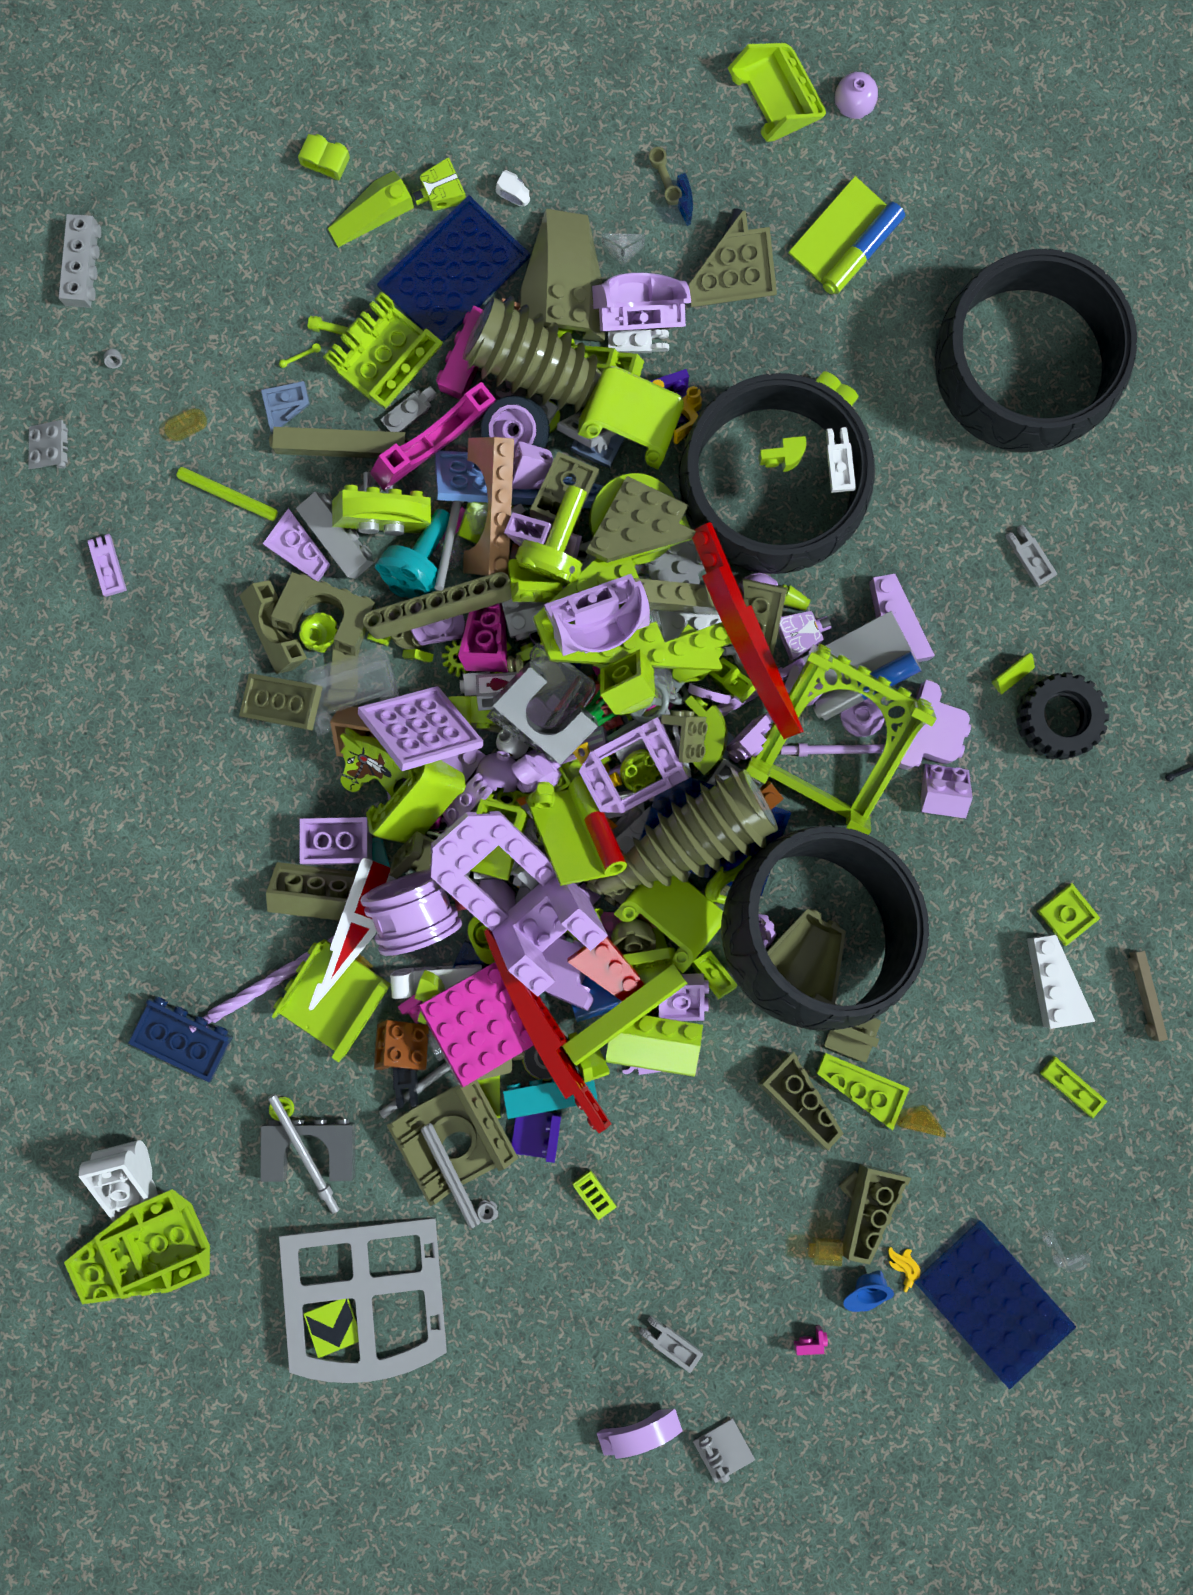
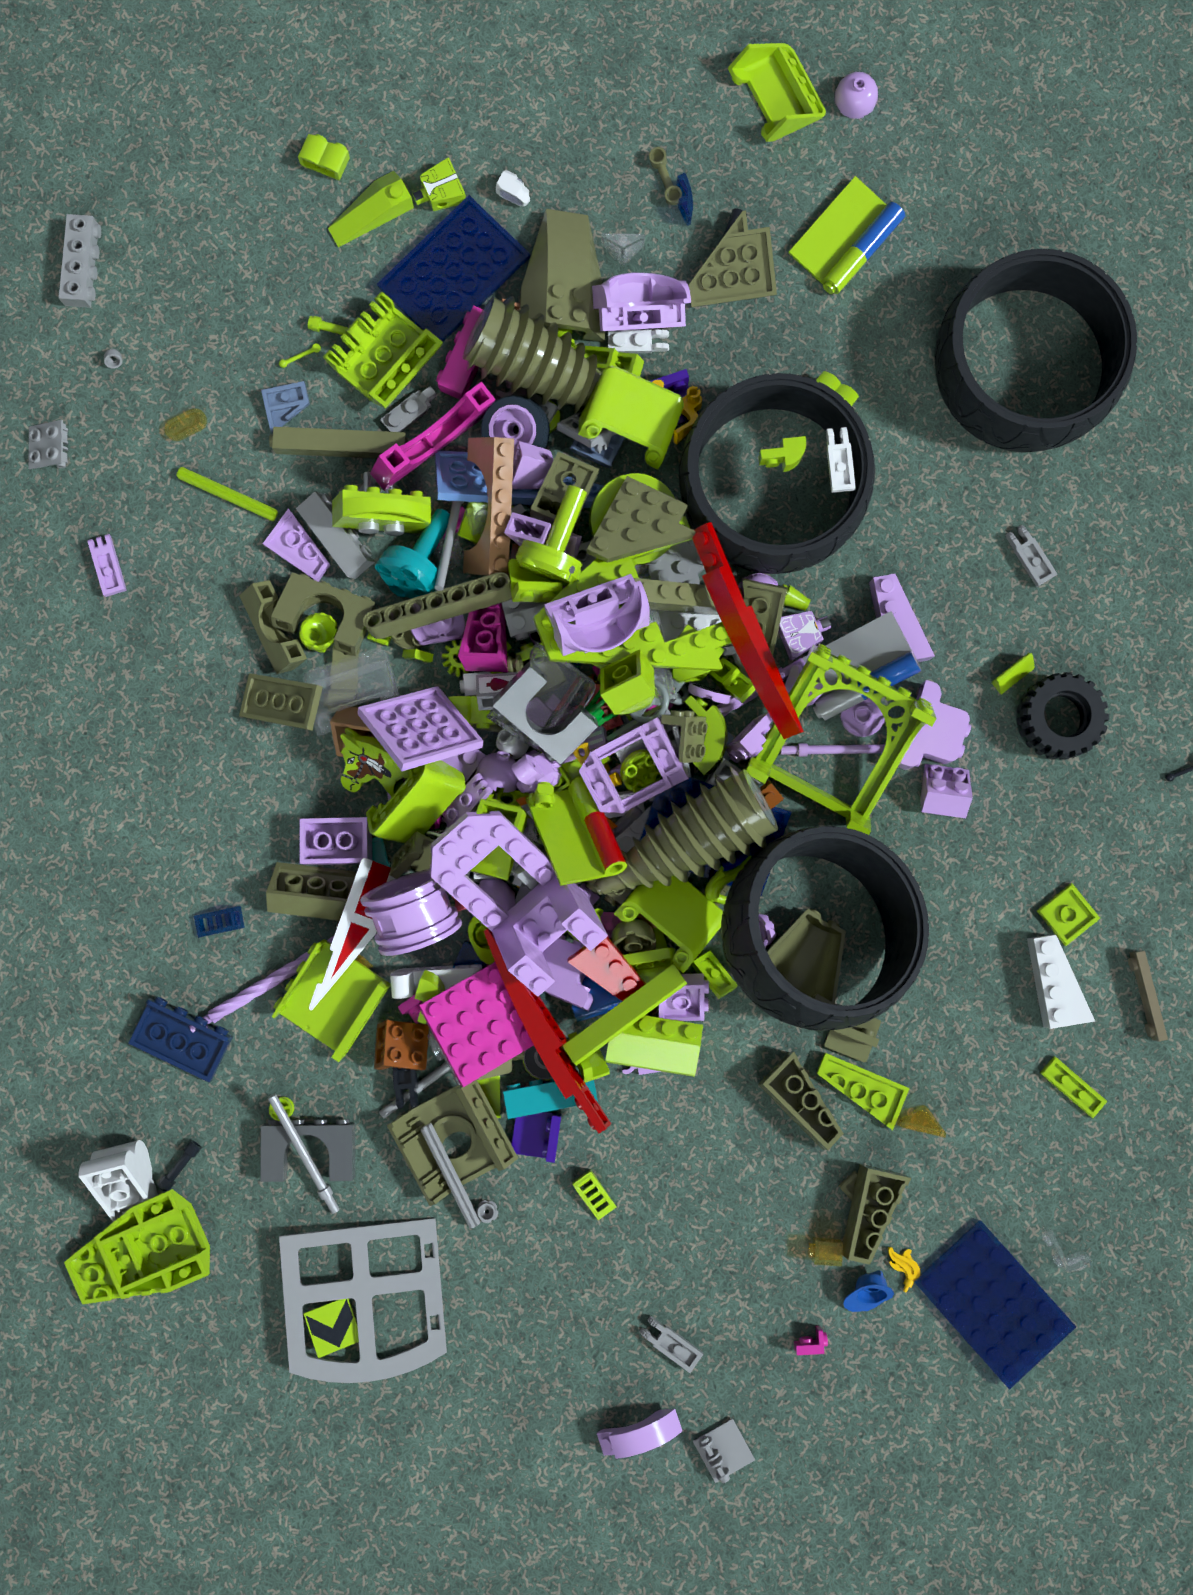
none -> black bar [157,1140,202,1192]
none -> clear blue slope [194,906,245,938]

